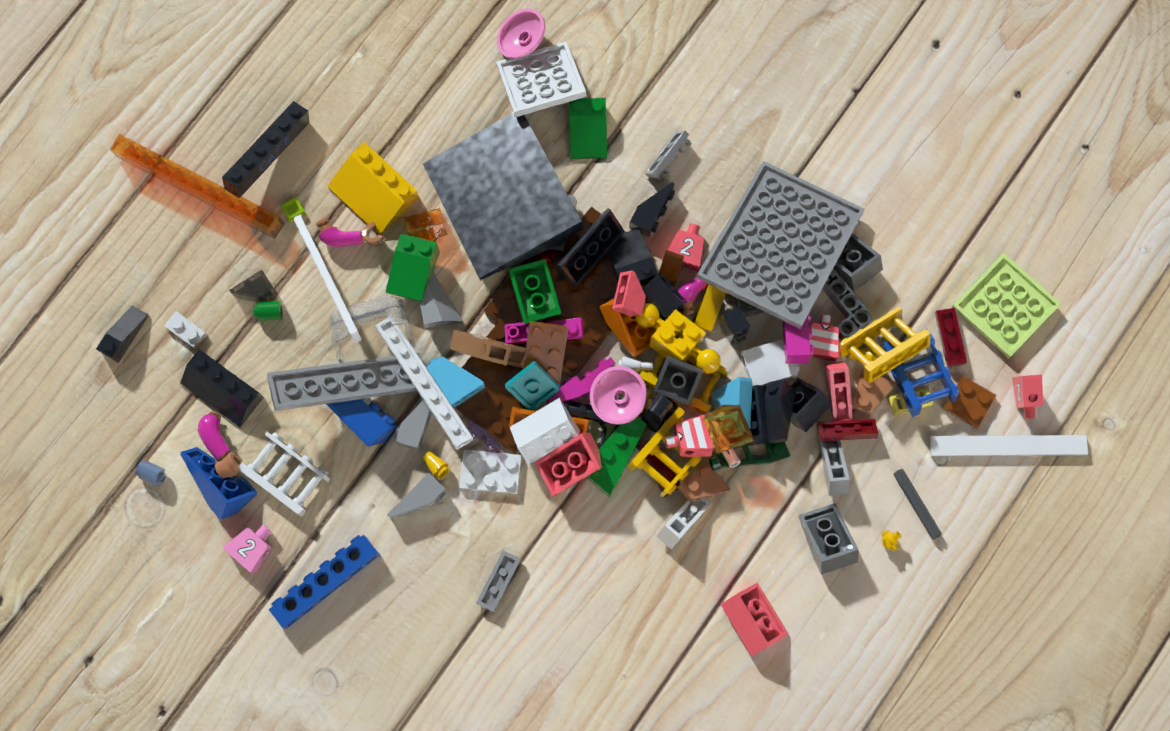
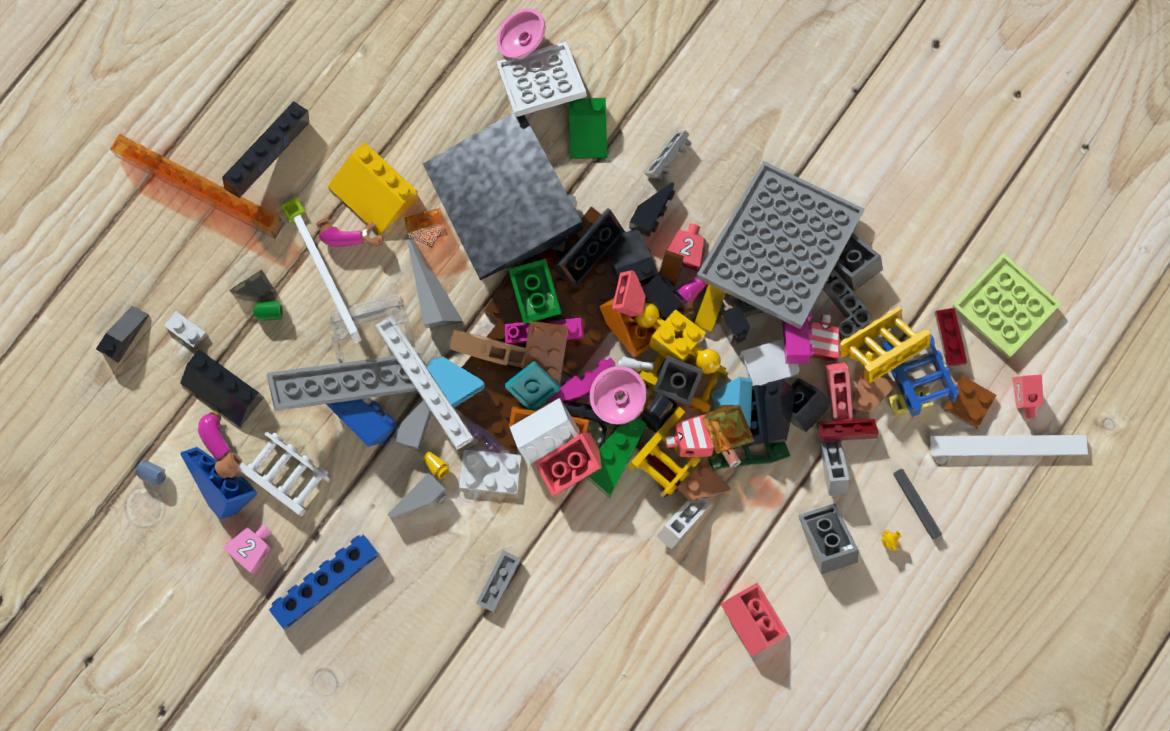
green slope [386,234,440,302] -> none

